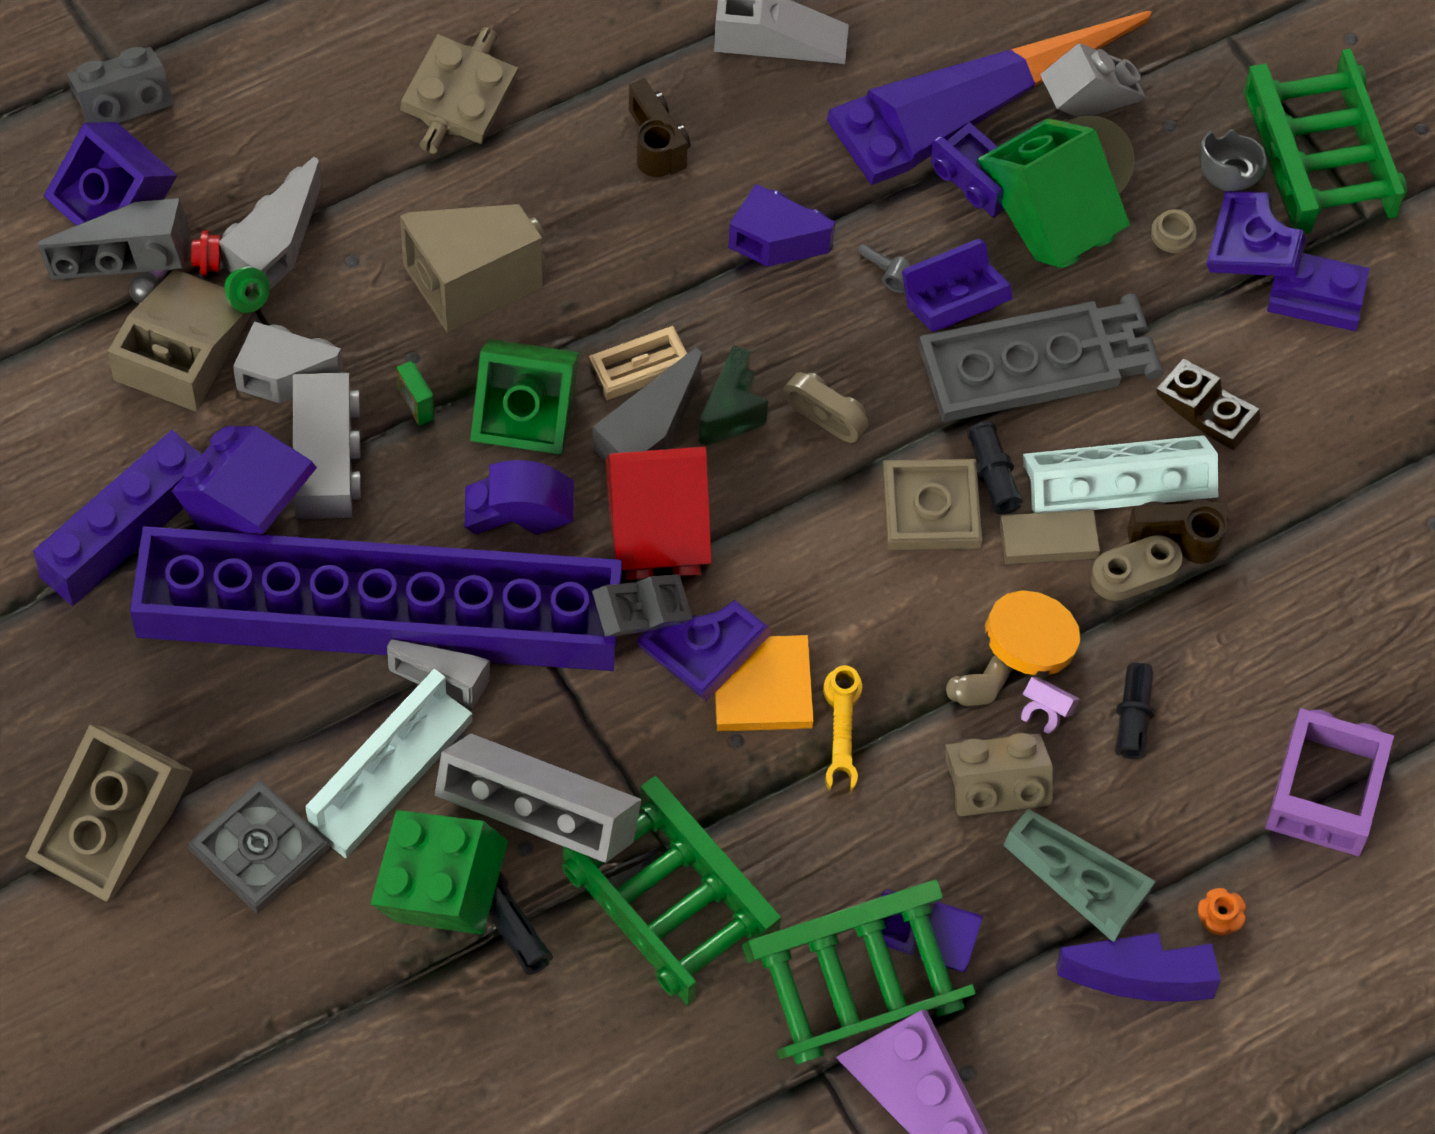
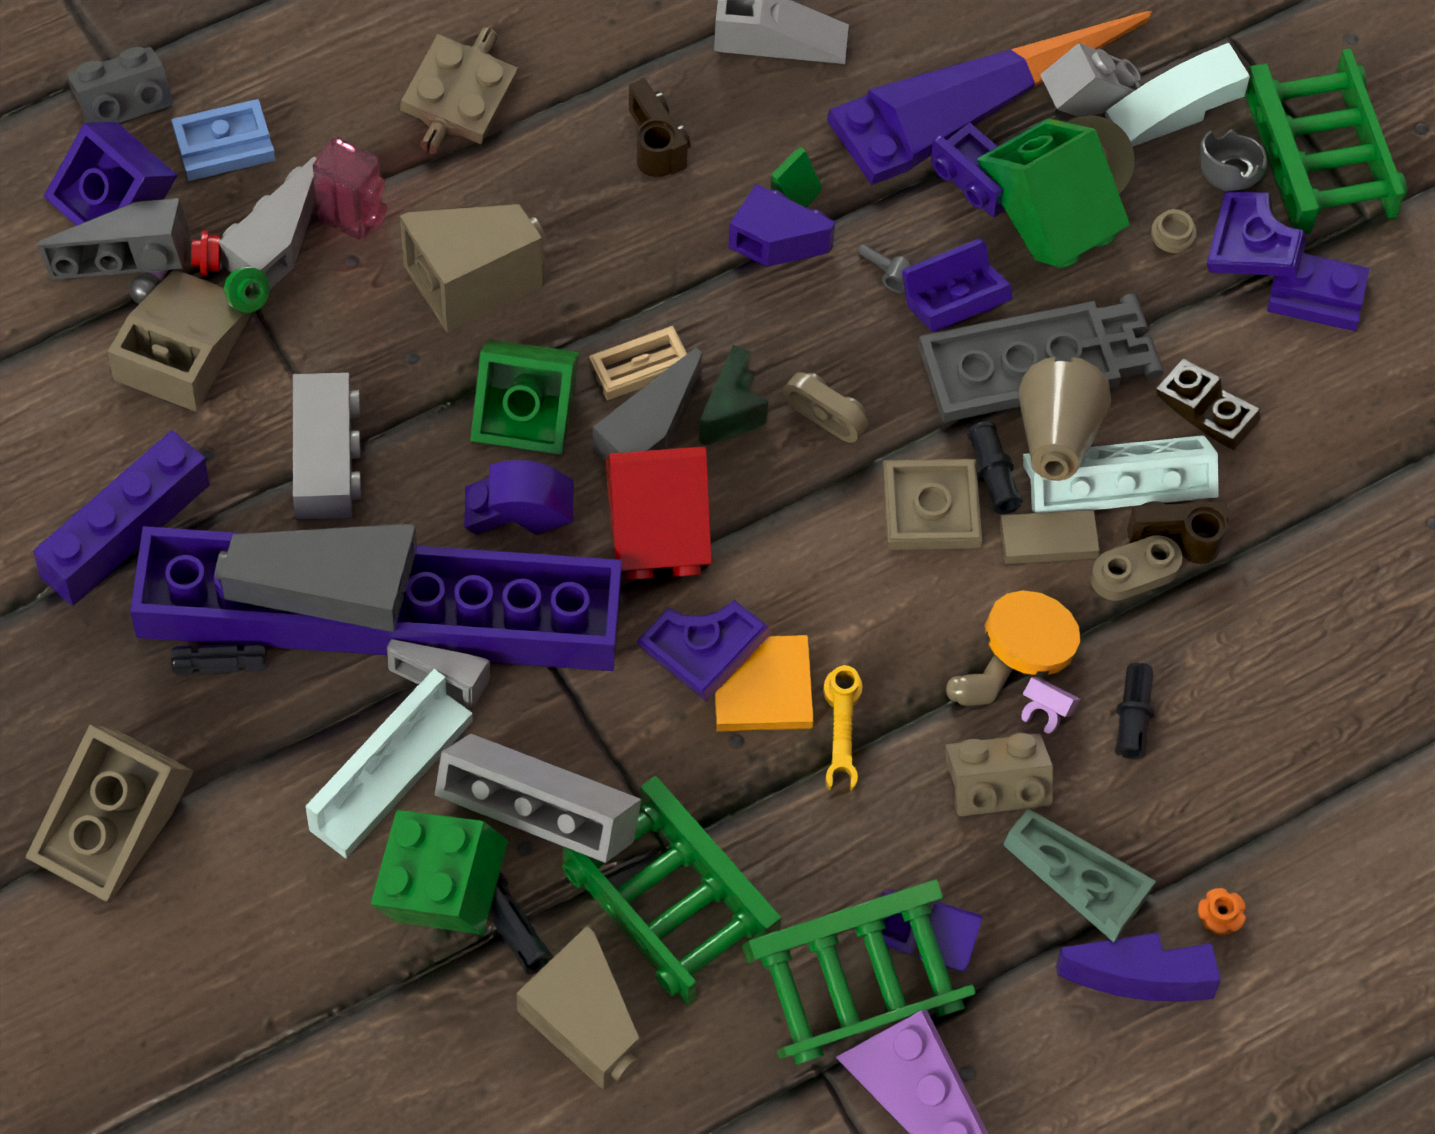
dark purple slope [172,426,317,533] -> none
dark grey piece [188,780,329,914] -> none
light grey slope [233,321,343,403] -> none
green tile [397,361,434,426] -> none
dark grey slope [592,574,693,637] -> none
medium lavender window [1265,708,1394,856] -> none
none -> medium blue plate [171,99,276,181]
none -> black axle [171,643,266,675]
none -> dark grey slope [215,524,417,632]
none -> clear pink brick [312,137,387,240]
none -> dark tan slope [517,926,639,1090]
none -> green slope [770,147,822,207]
none -> dark tan cone [1019,357,1111,481]
none -> light aqua slope [1105,43,1250,146]

